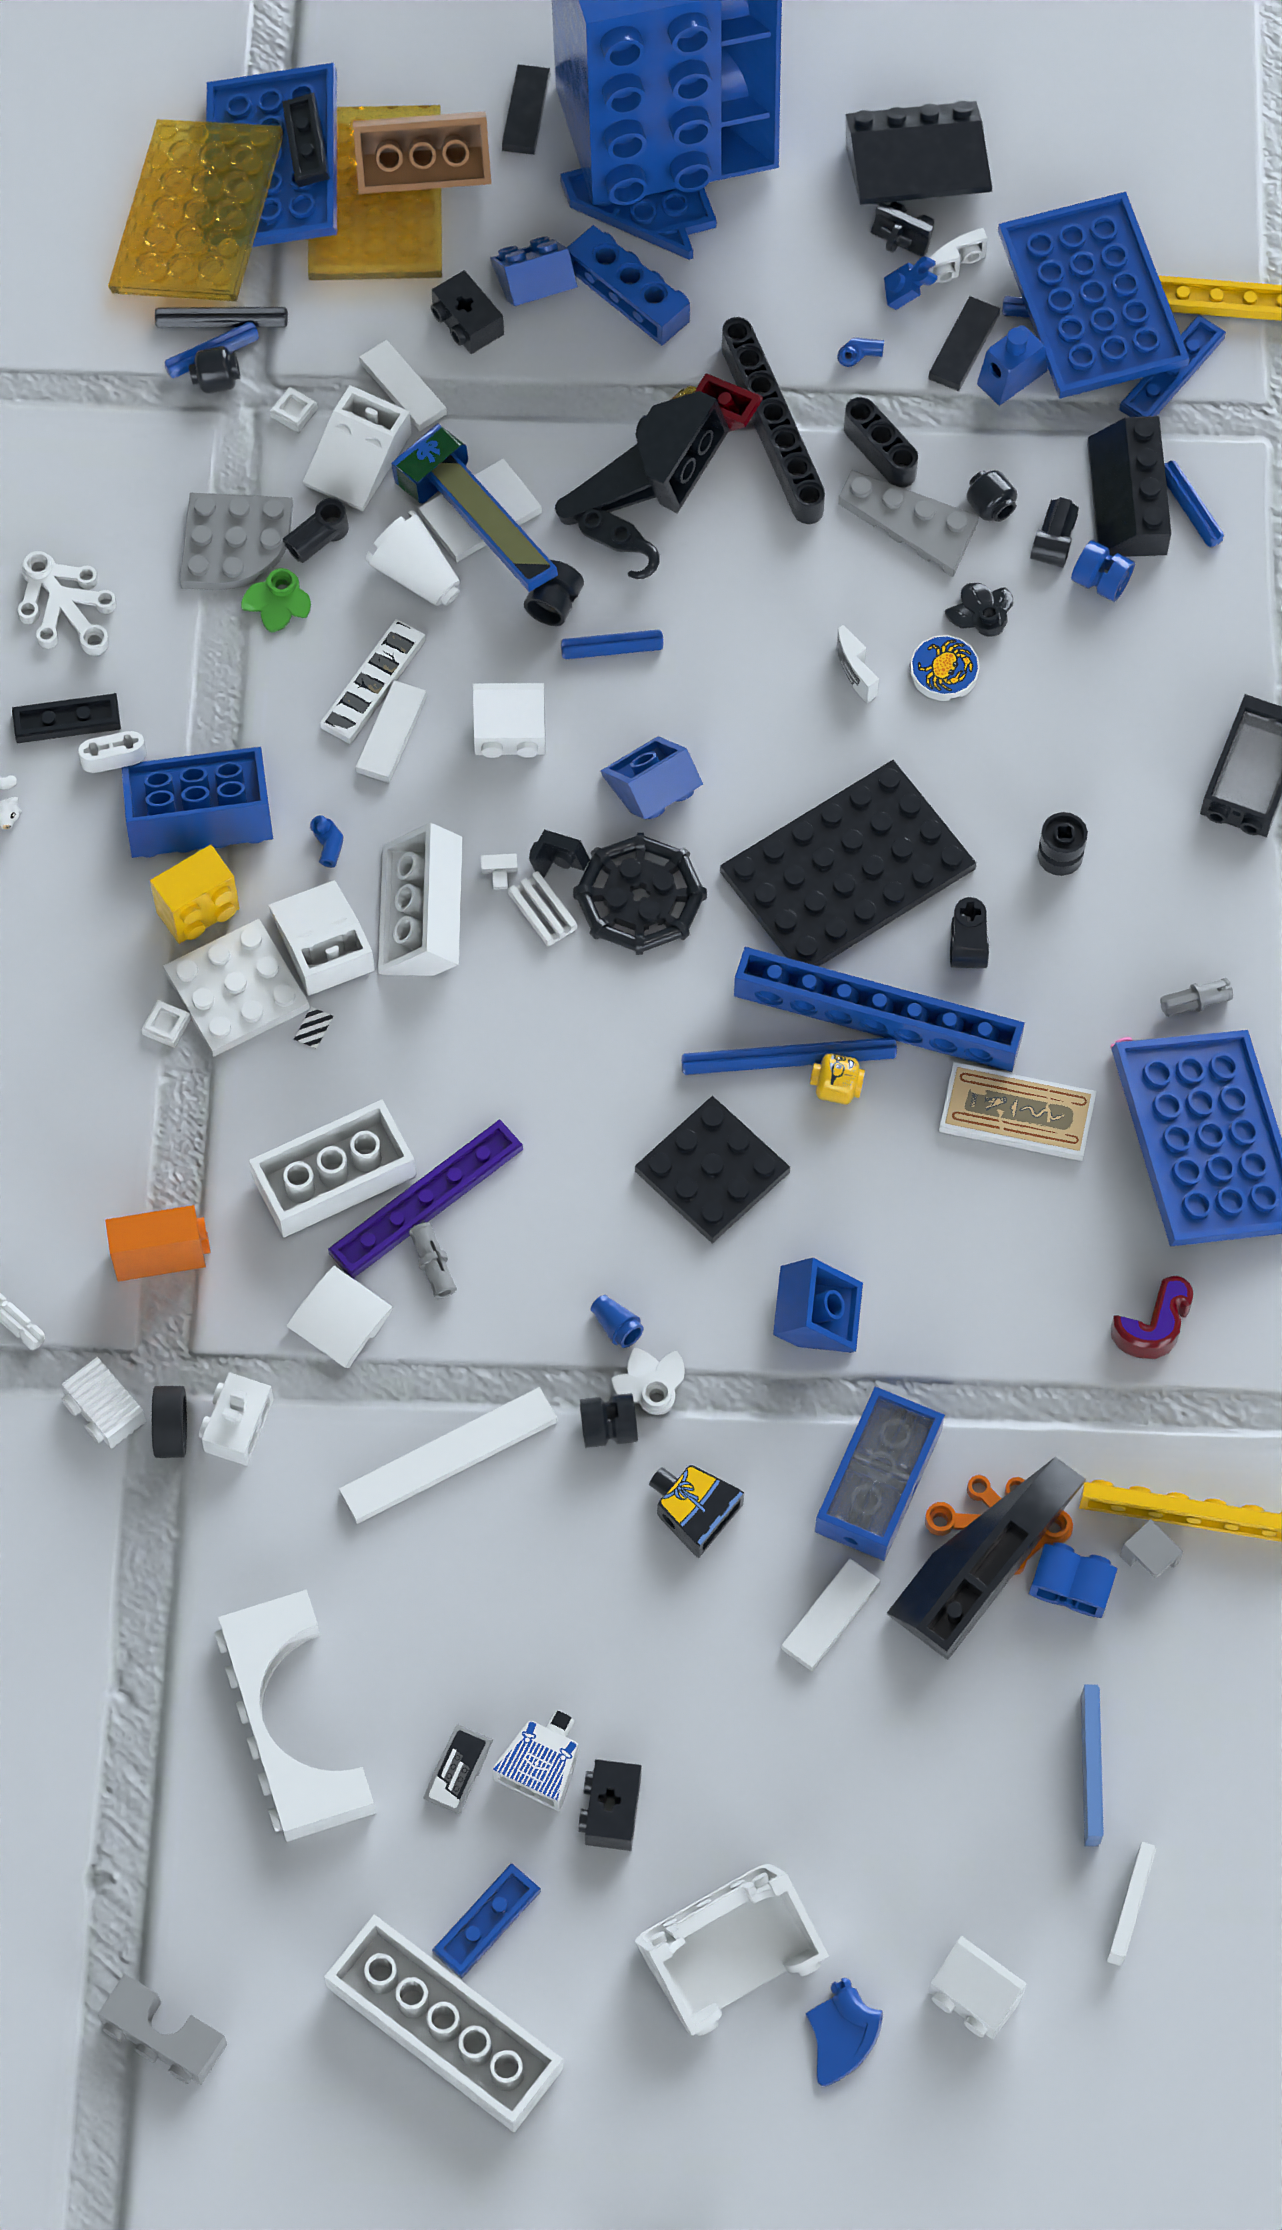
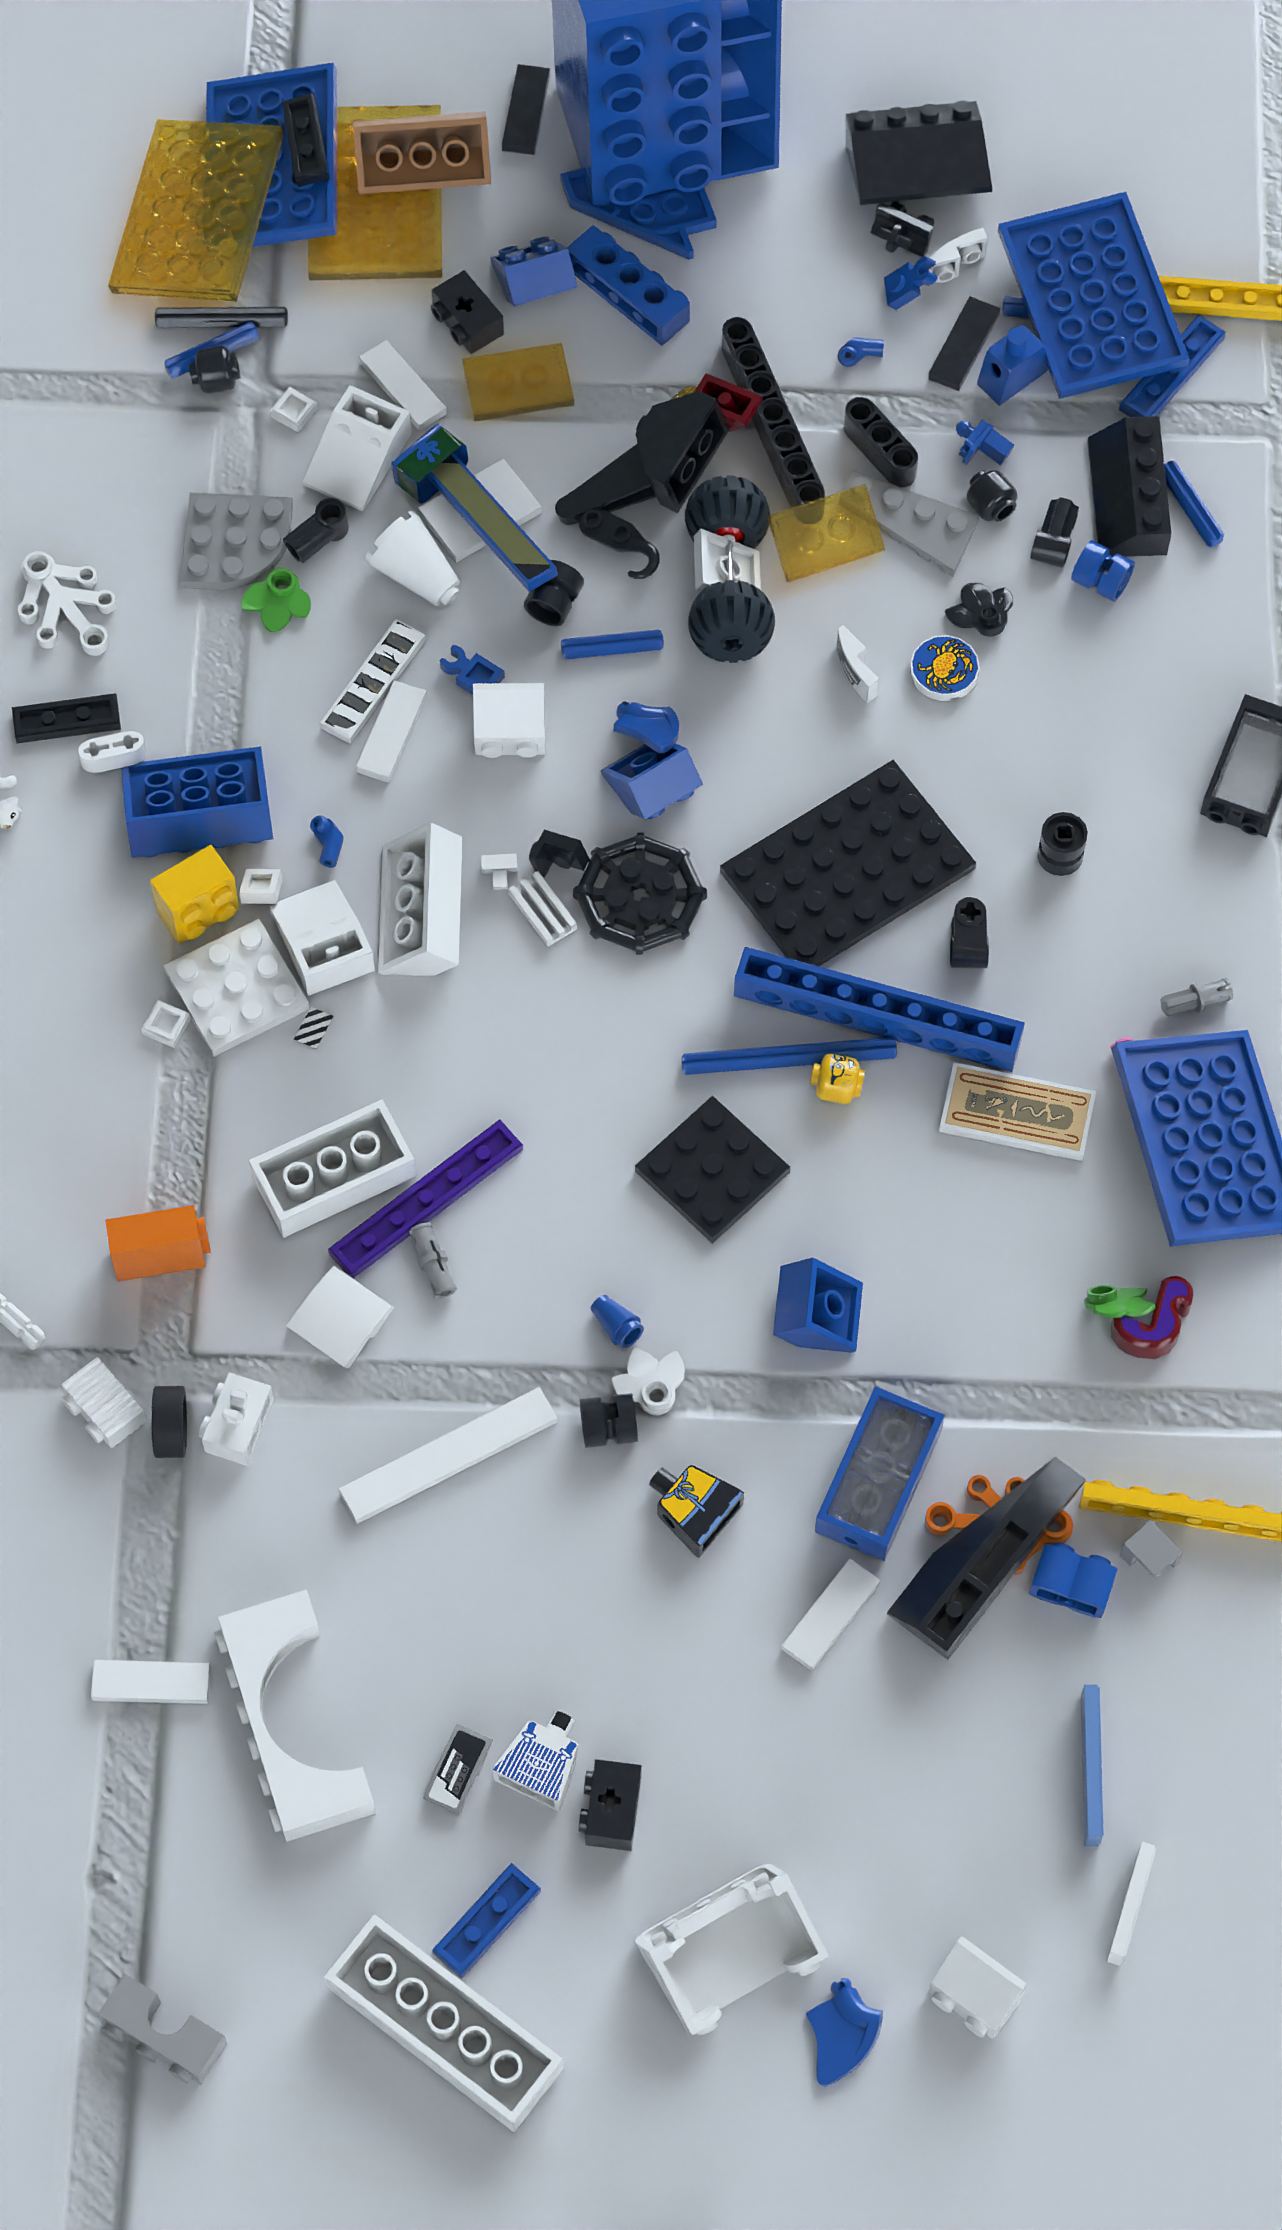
none -> white tile [91,1660,210,1704]
none -> white plate [239,869,283,904]
none -> blue plate [440,645,505,695]
none -> clear yellow tile [462,343,574,421]
none -> blue arm [613,701,679,753]
none -> black plate [685,475,775,663]
none -> clear yellow tile [767,484,885,582]
none -> blue piece [956,419,1014,466]
none -> bright green plate [1084,1285,1156,1318]

